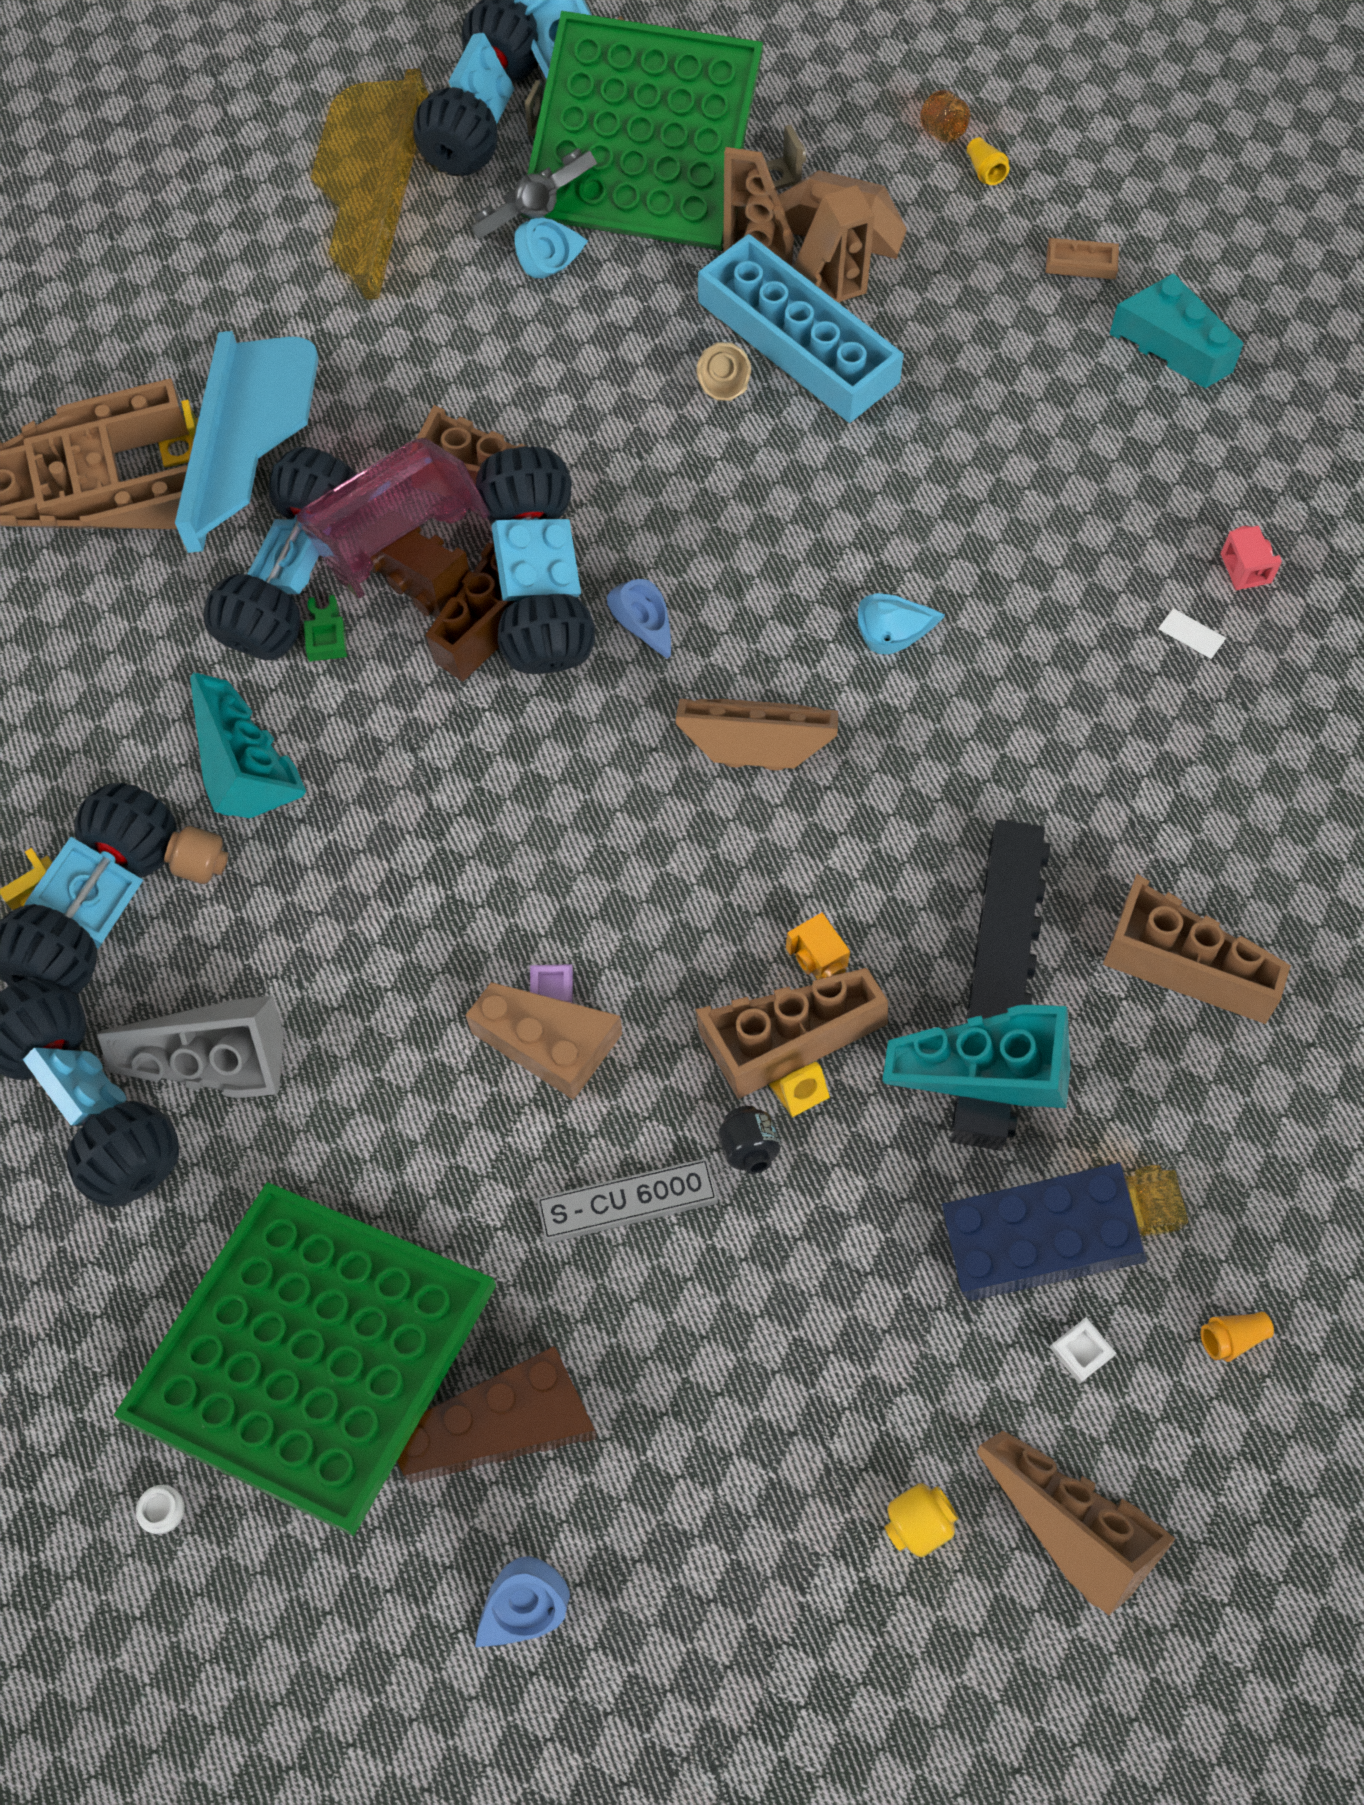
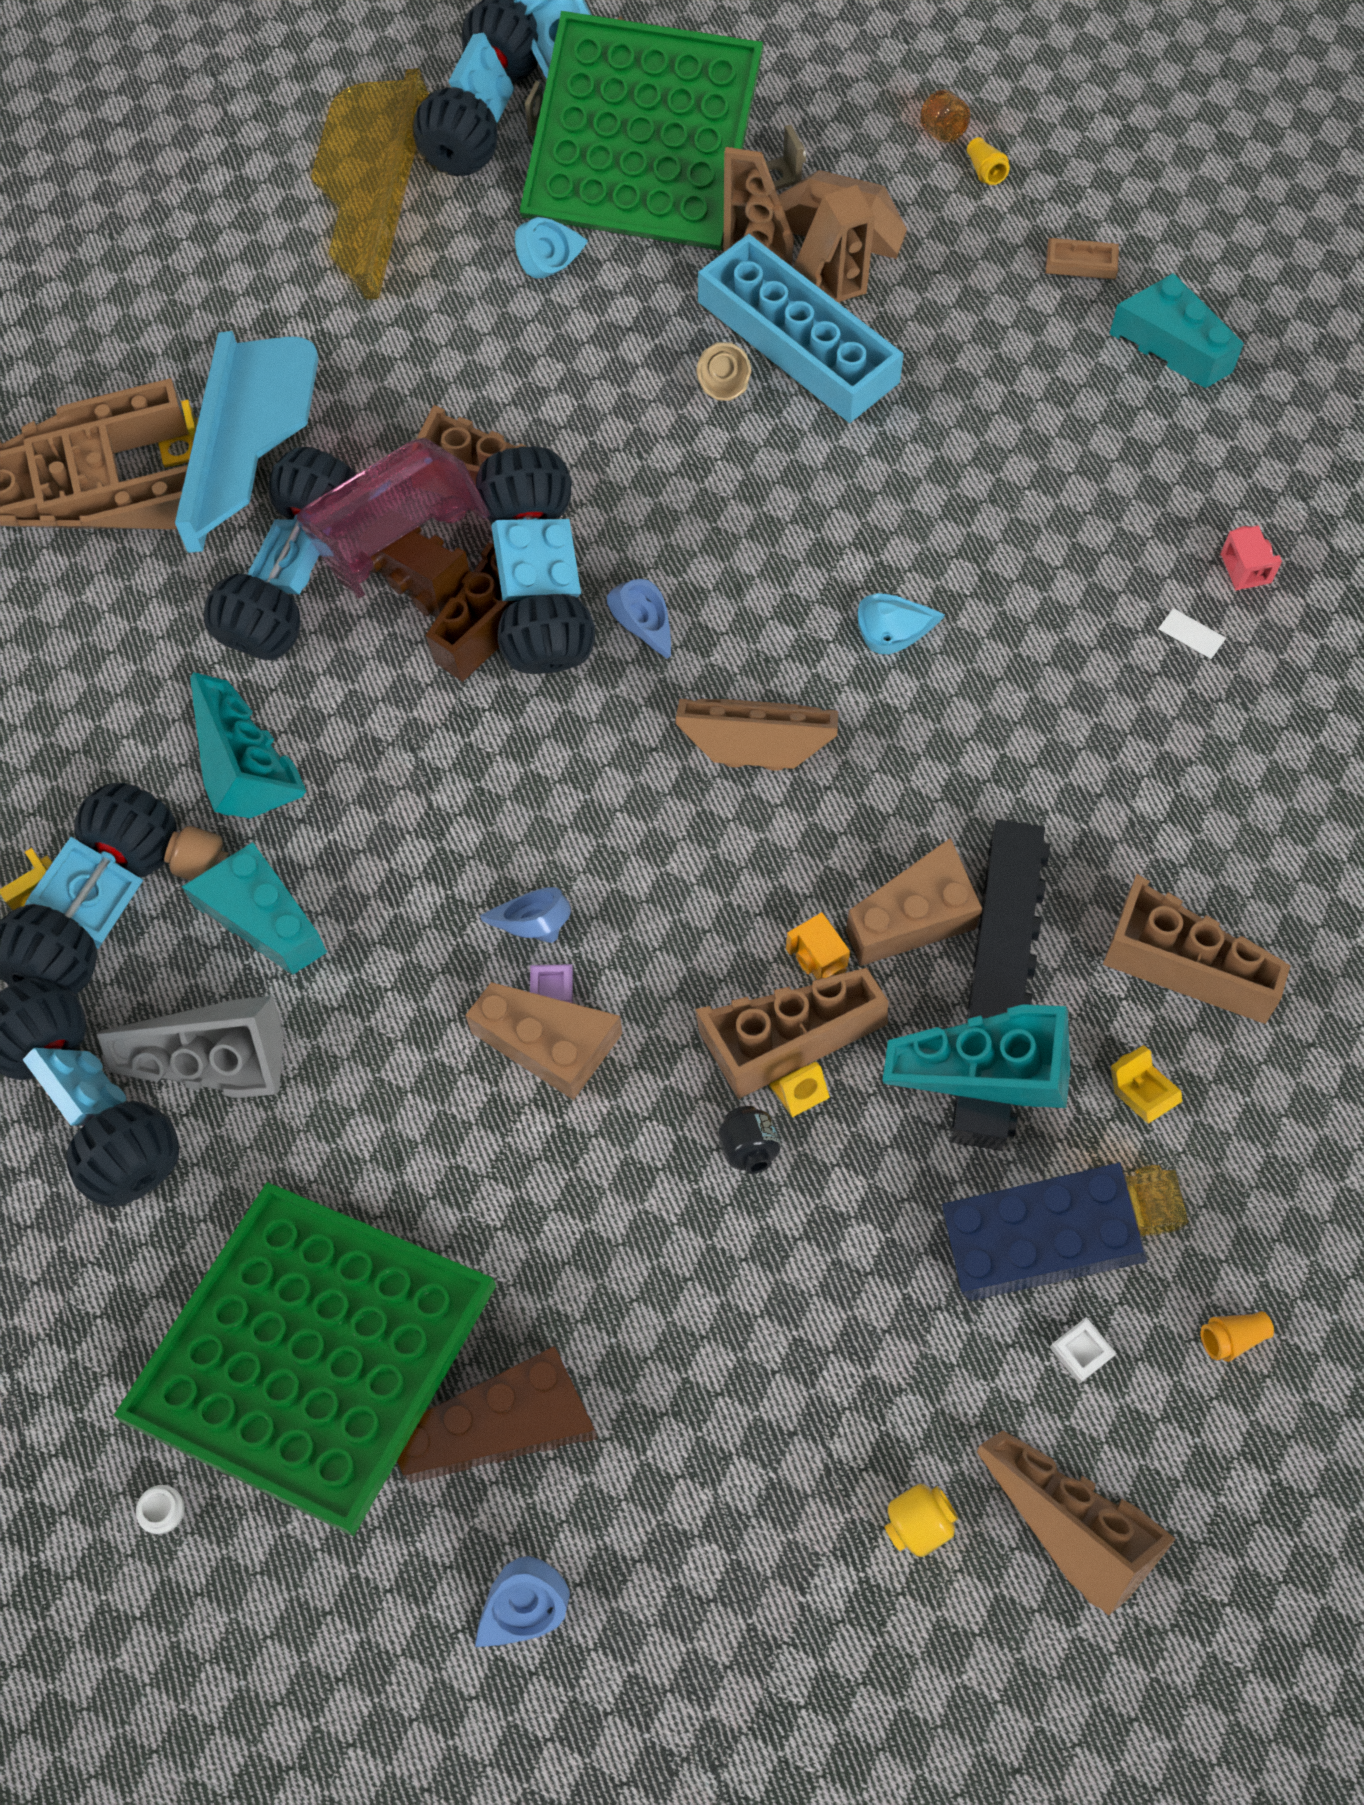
green plate [304,595,347,662] -> none
dark grey plate [470,148,597,239] -> none
light grey tile [536,1158,718,1244] -> none
none -> teal wedge [182,842,327,975]
none -> medium blue piece [480,887,571,943]
none -> medium nougat wedge [846,838,982,966]
none -> yellow bracket [1111,1045,1183,1124]

